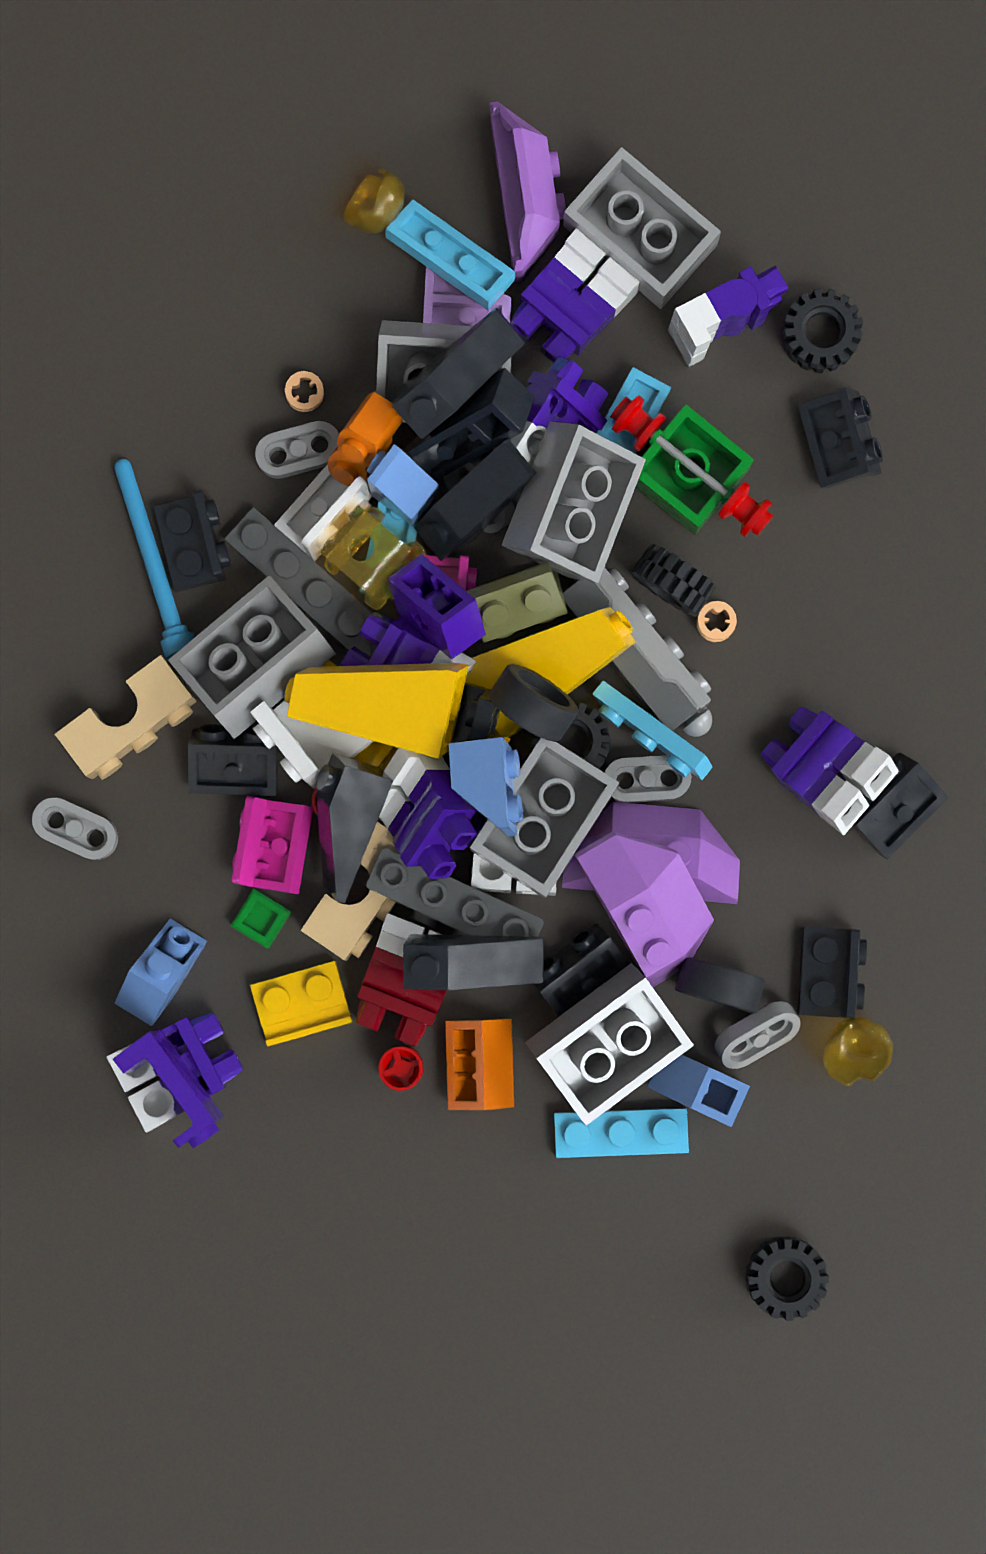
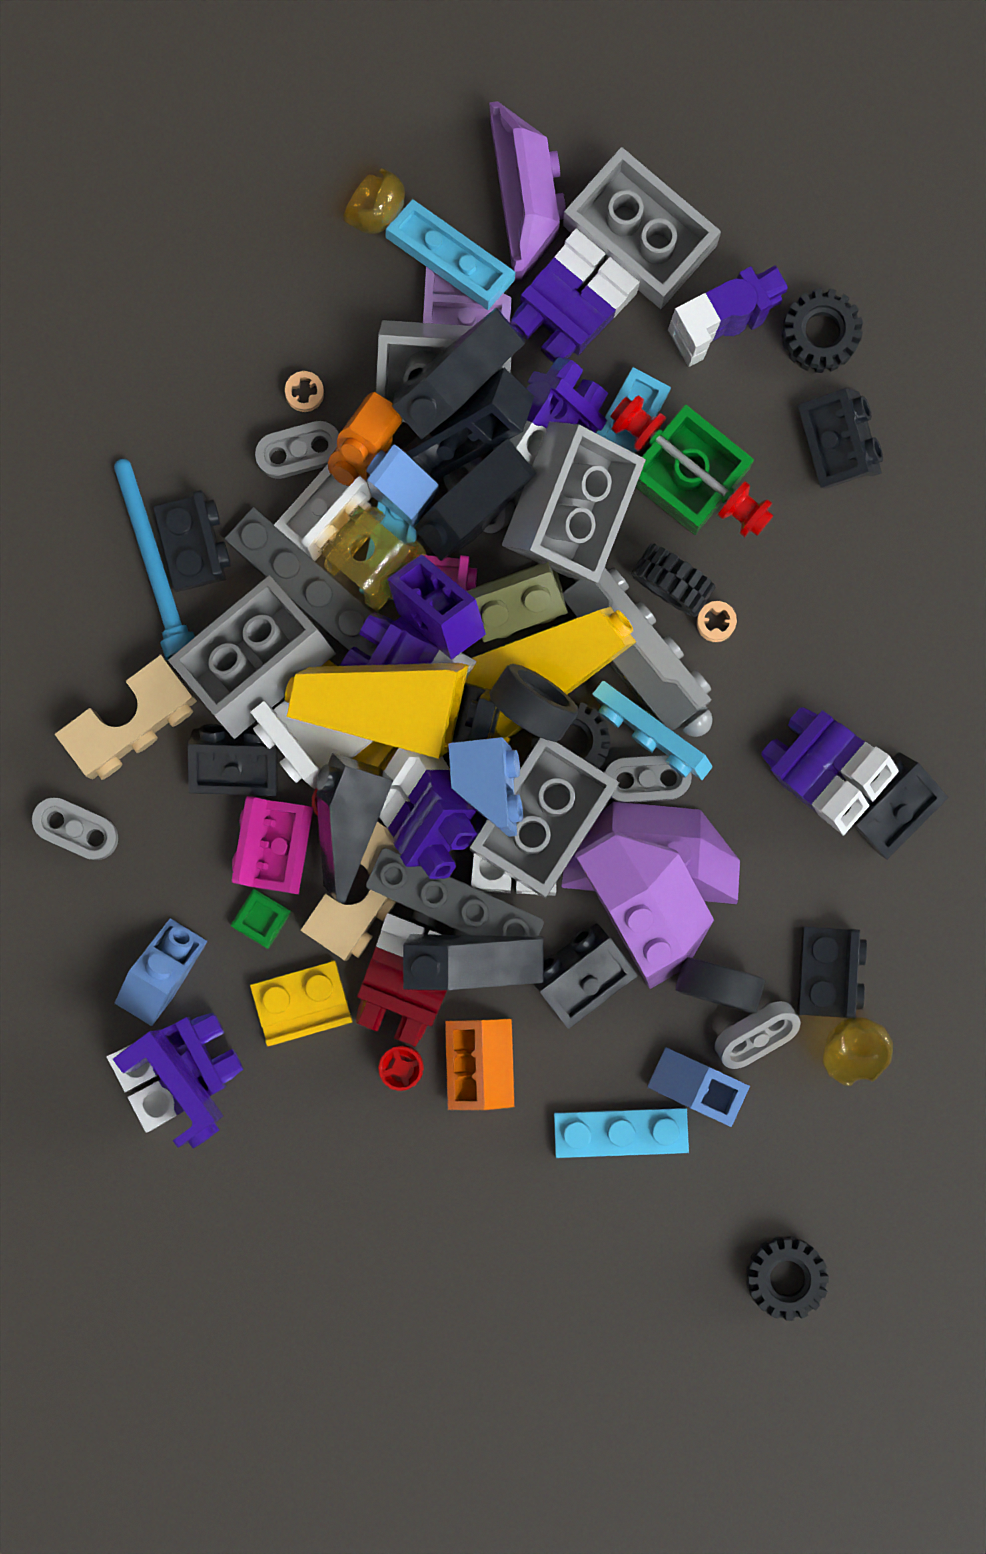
light grey brick [525,963,694,1125] -> none

